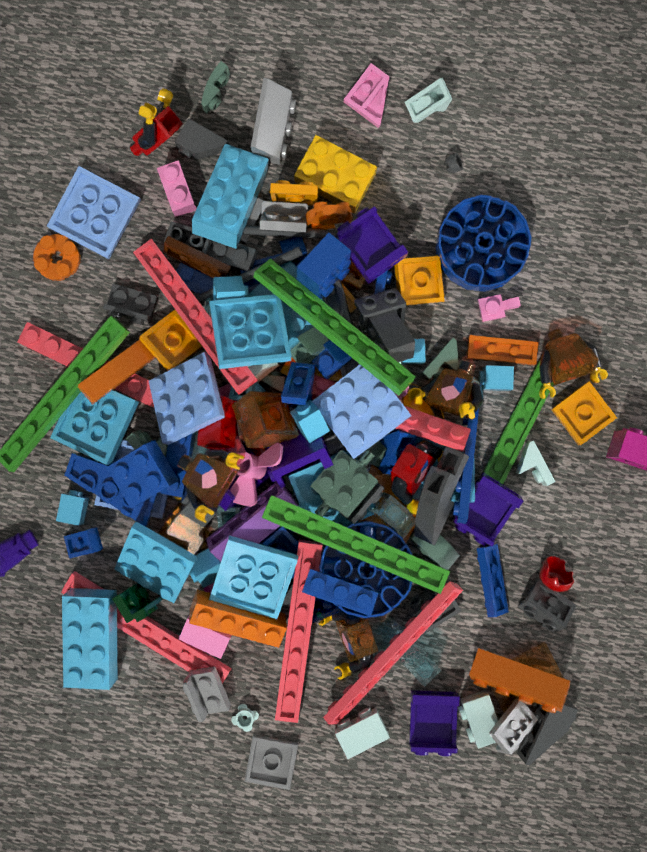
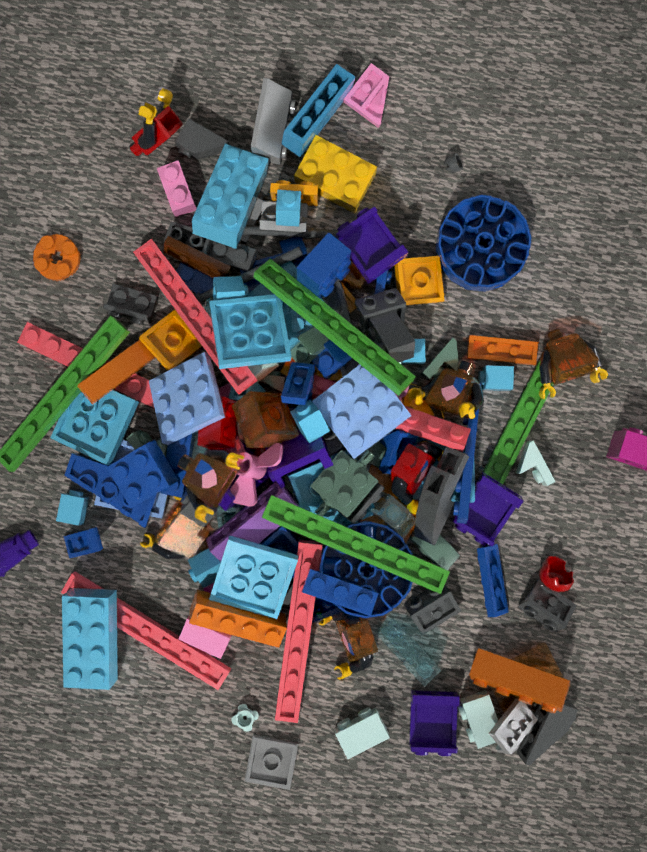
light blue plate [47,166,141,259] -> none
dark green bracket [112,583,163,623] -> none
medium azure plate [114,522,198,603] -> none
light grey bracket [183,667,231,722] -> none
sand green slope [201,61,230,114] -> none
orange plate [306,202,352,229] -> none
coral plate [323,581,463,725] -> none
light aqua slope [405,78,452,123] -> none
bright pink plate [478,294,521,322] -> none
light orange plate [551,381,617,446] -> none
none -> medium azure brick [276,190,301,227]
none -> dark azure brick [282,64,355,157]

